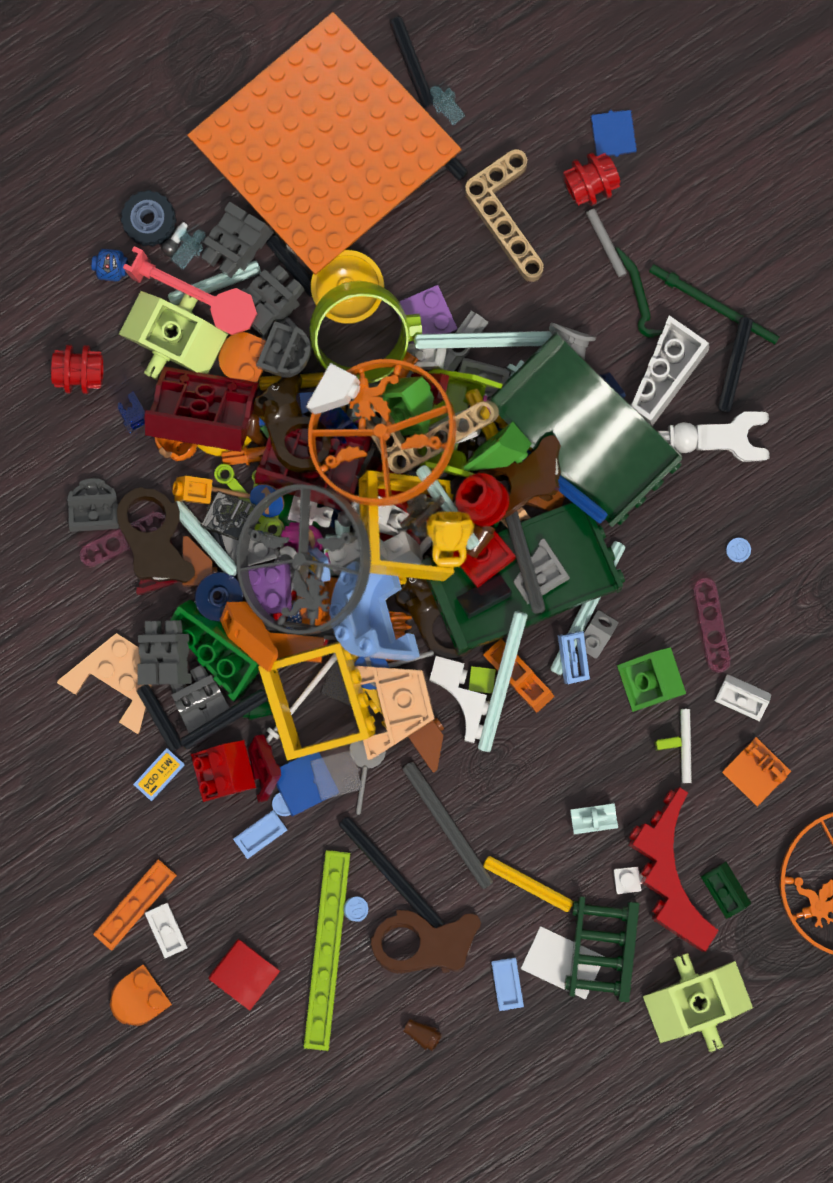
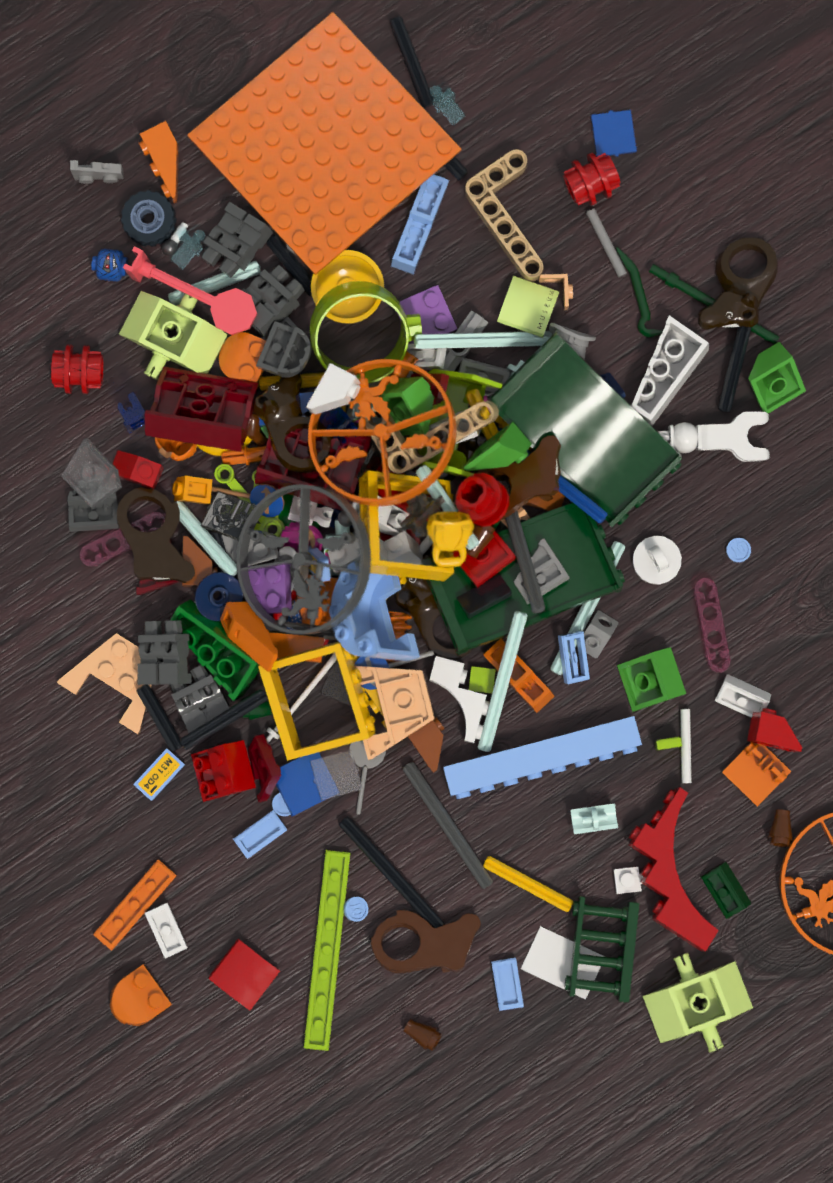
none -> clear slope [61,438,122,508]
none -> light grey wing [70,160,124,184]
none -> red slope [109,450,164,489]
none -> orange slope [139,121,178,203]
none -> light blue slope [391,174,449,275]
none -> light blue brick [443,716,642,799]
none -> yellowish green slope [497,276,559,338]
none -> light nougat bracket [539,274,573,310]
none -> white tile [632,536,682,585]
none -> dark brown animal [698,238,778,330]
none -> red slope [747,708,802,752]
none -> bright green slope [748,342,806,413]
none -> reddish brown cone [768,809,793,847]

